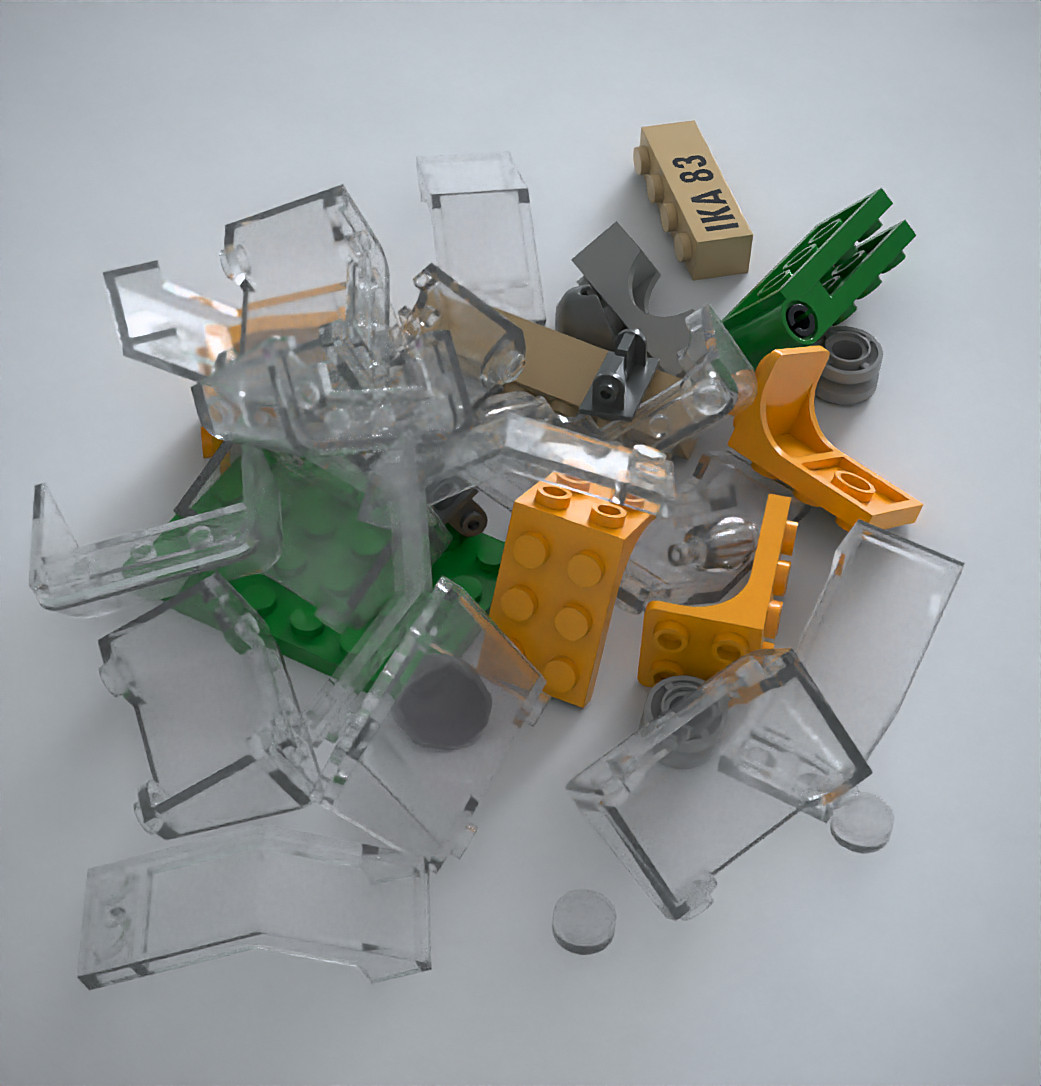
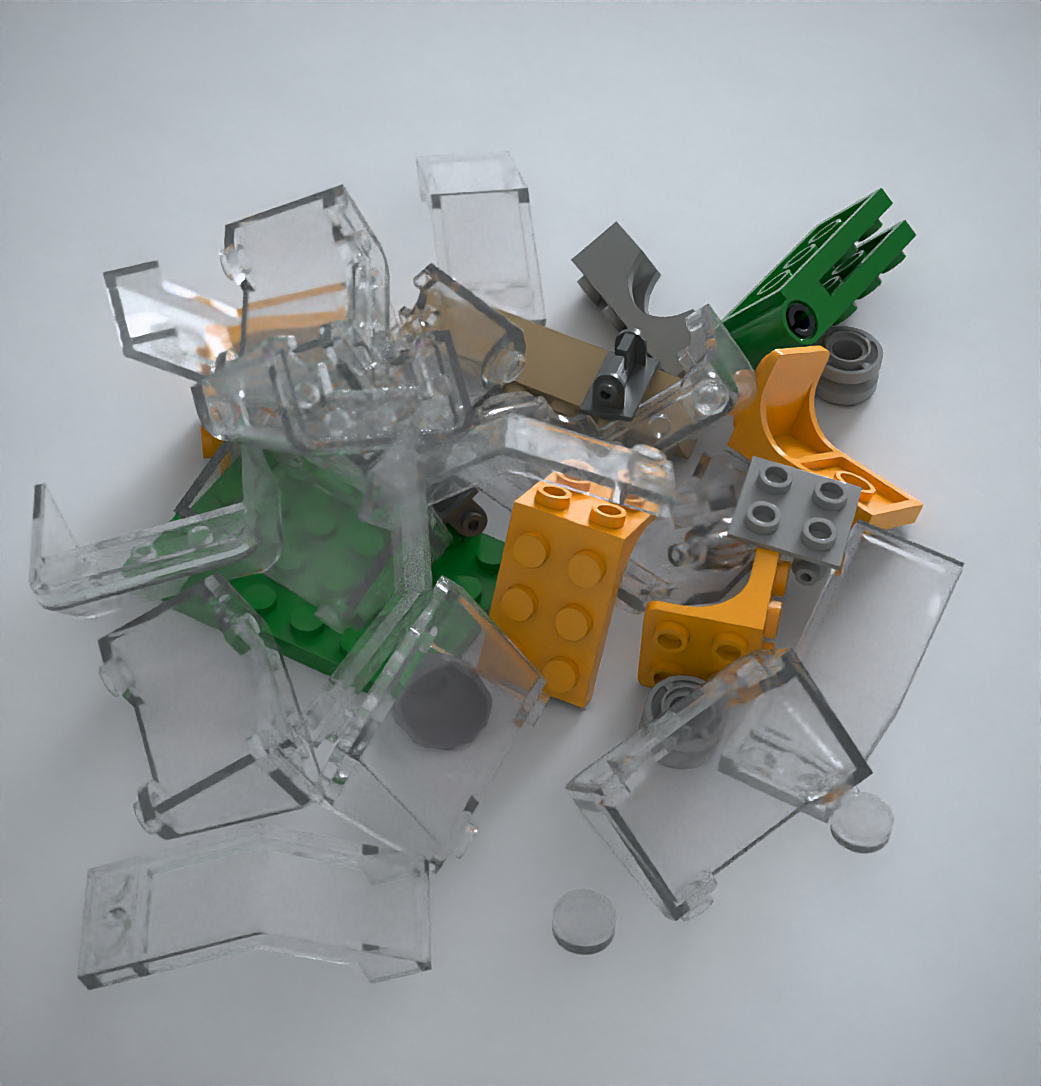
dark grey hair [555,284,615,352] -> none
tan brick [633,120,753,281] -> none
none -> light grey hinge [726,456,862,586]

